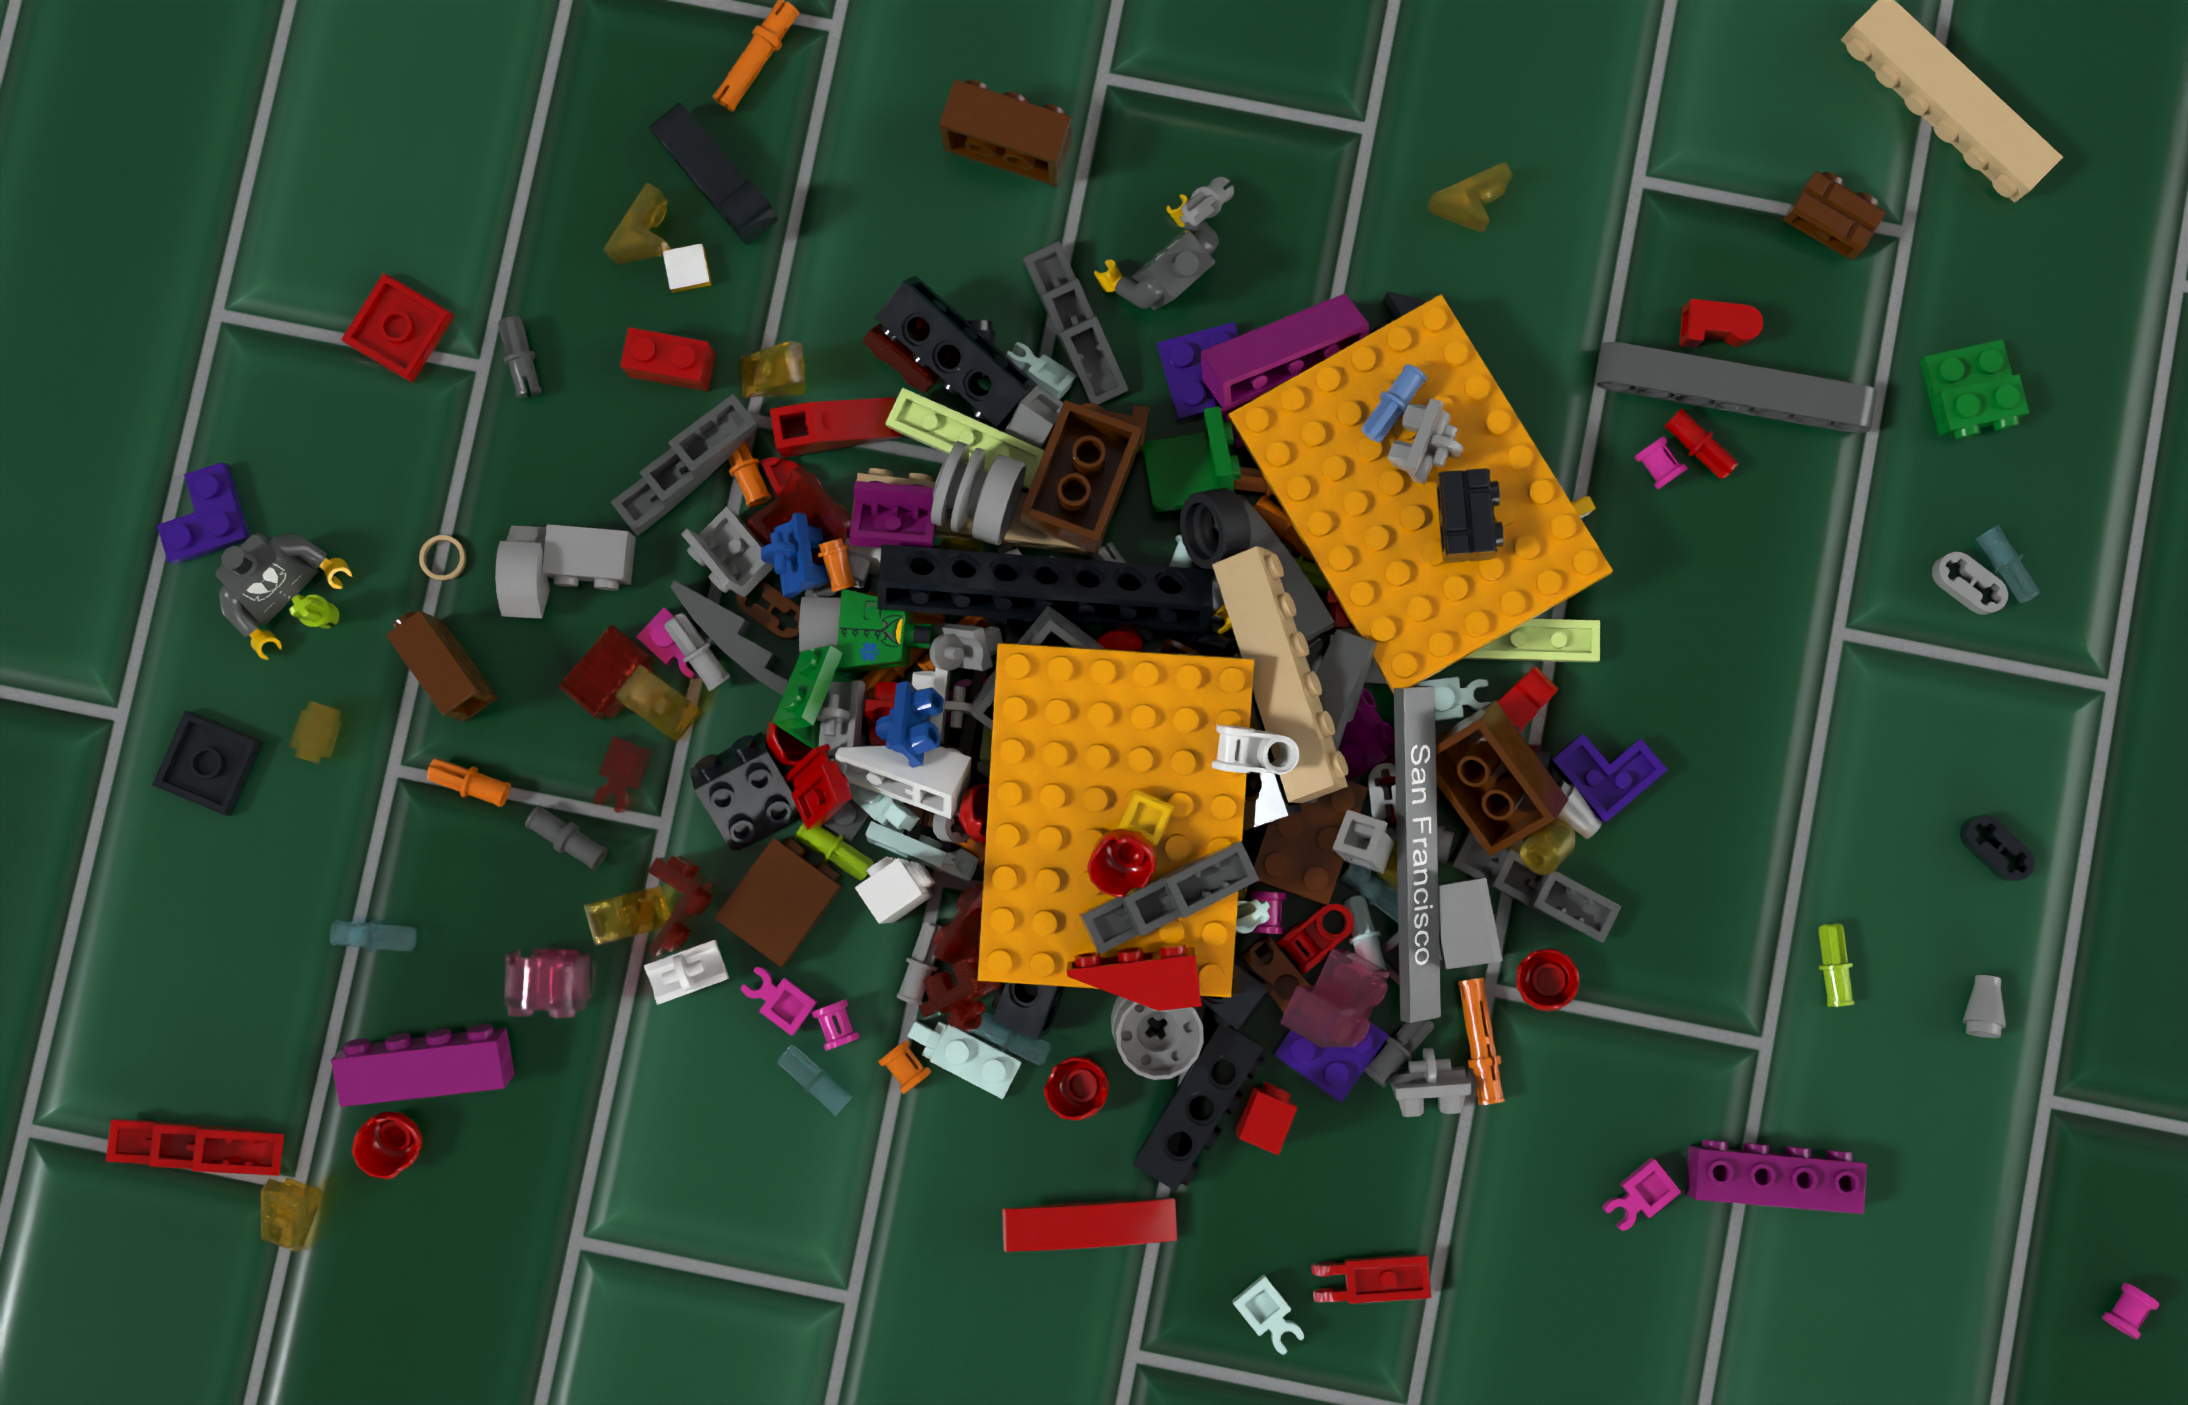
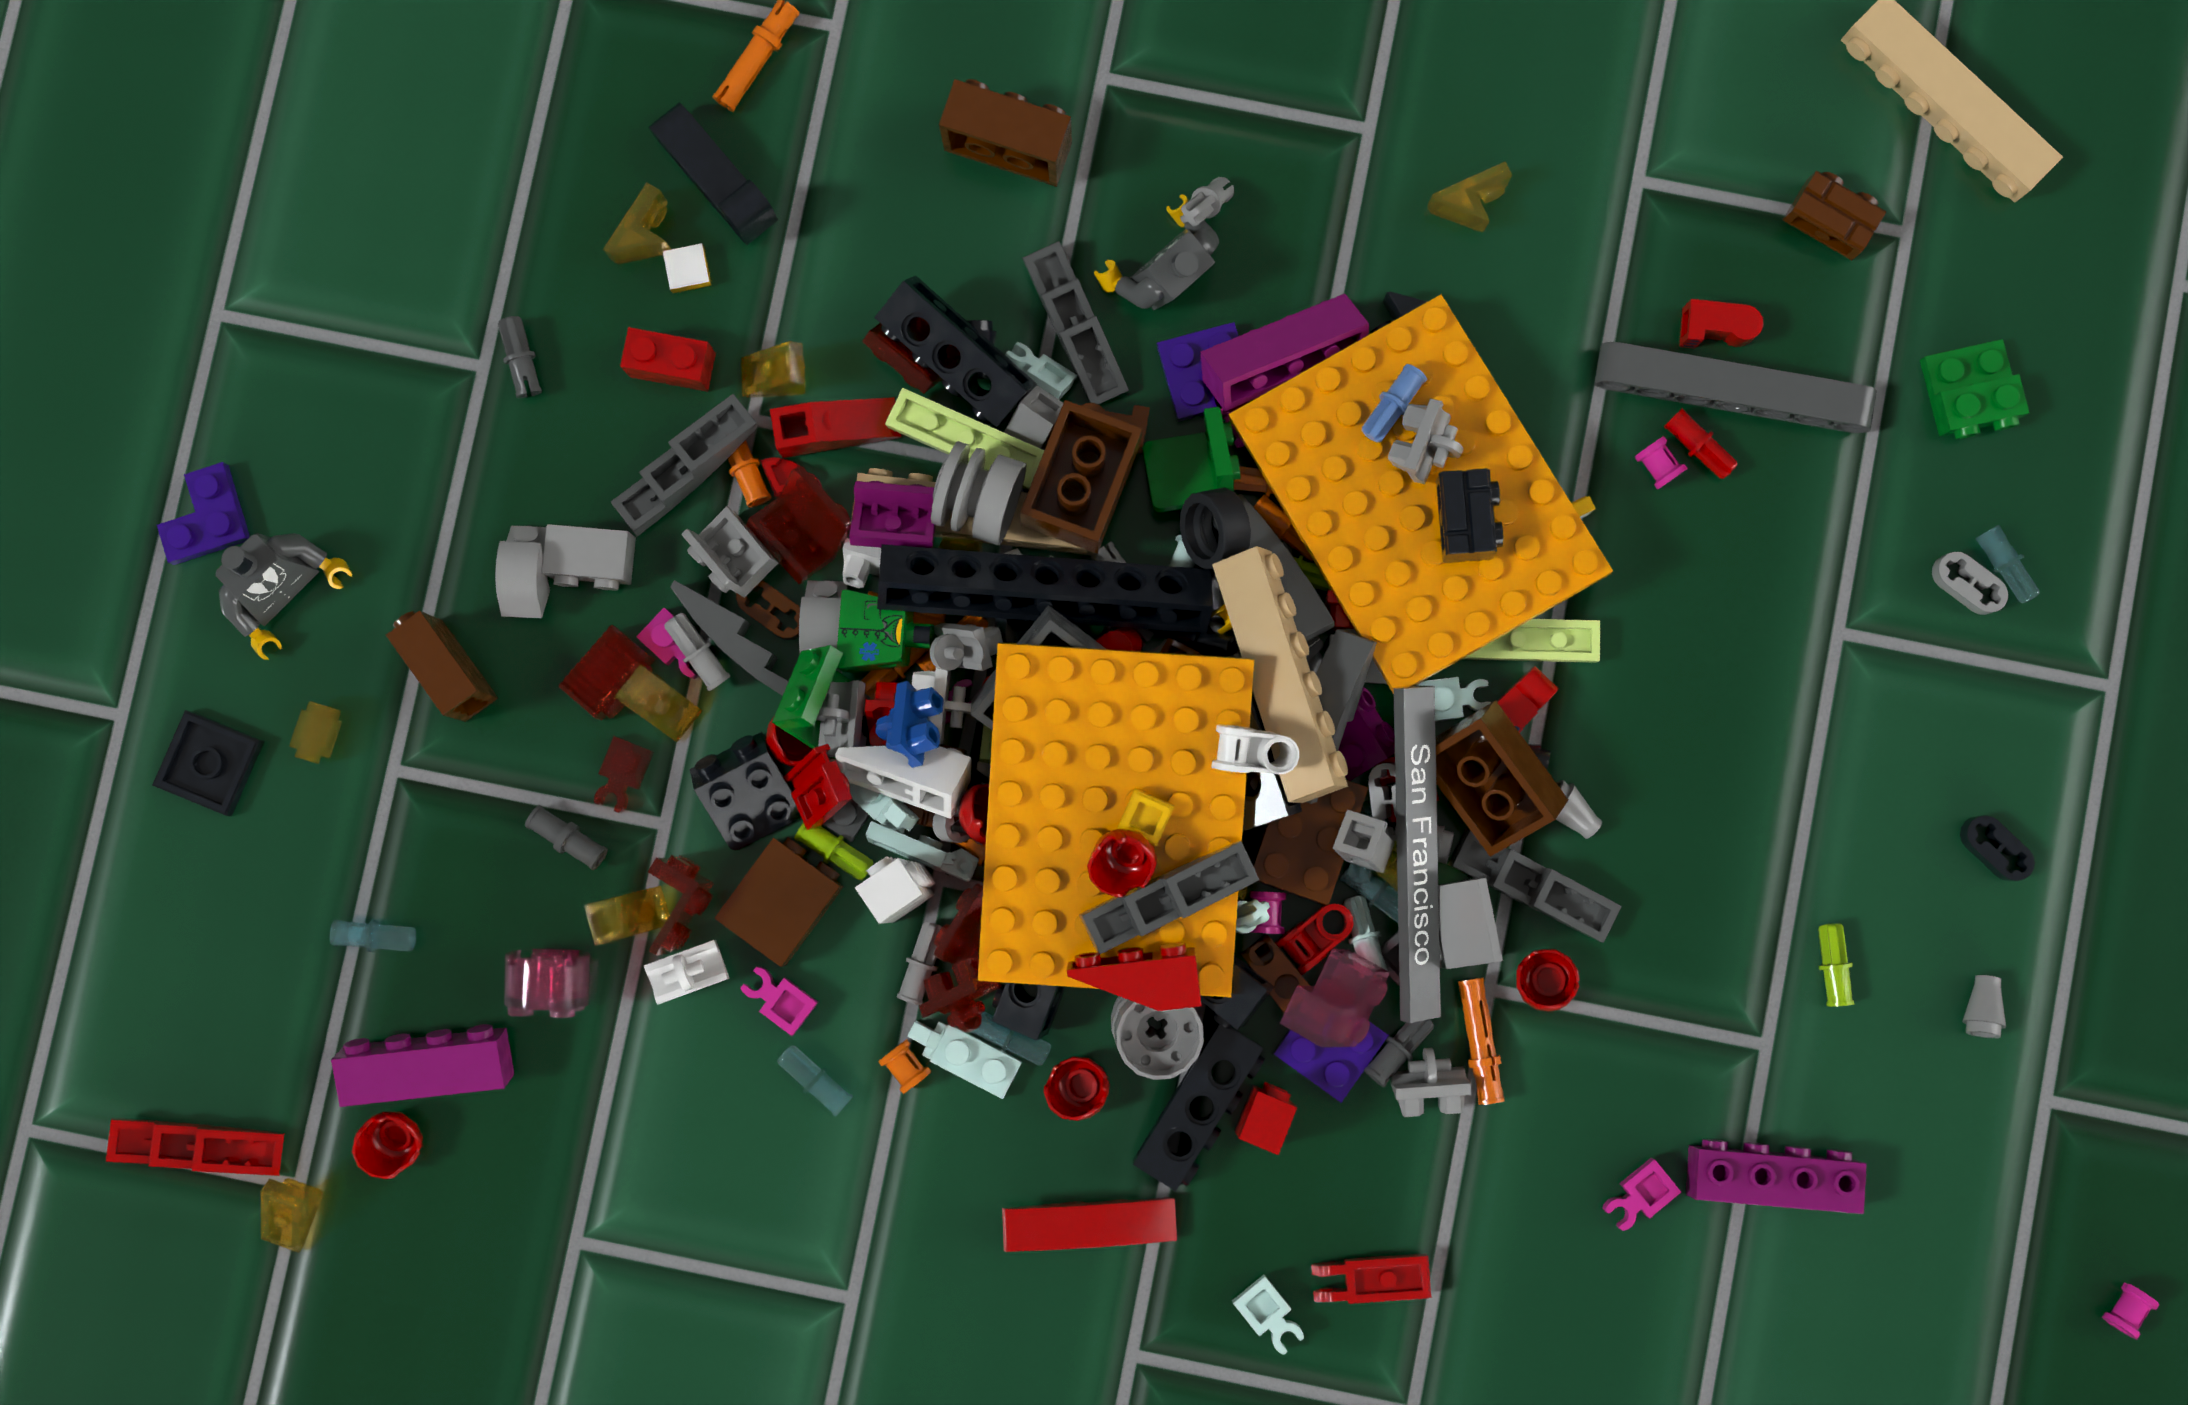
lime axle [289,594,339,629] -> none
red tile [341,272,455,383] -> none
tan piece [419,535,467,581] -> none
orange axle [427,758,511,807] -> none
blue hips [760,513,829,598] -> none
dark pink bush [811,999,860,1051] -> none
orange pin [817,538,857,592] -> none
clear yellow brick [1520,820,1575,875] -> none
dark purple plate [1549,734,1668,823] -> none

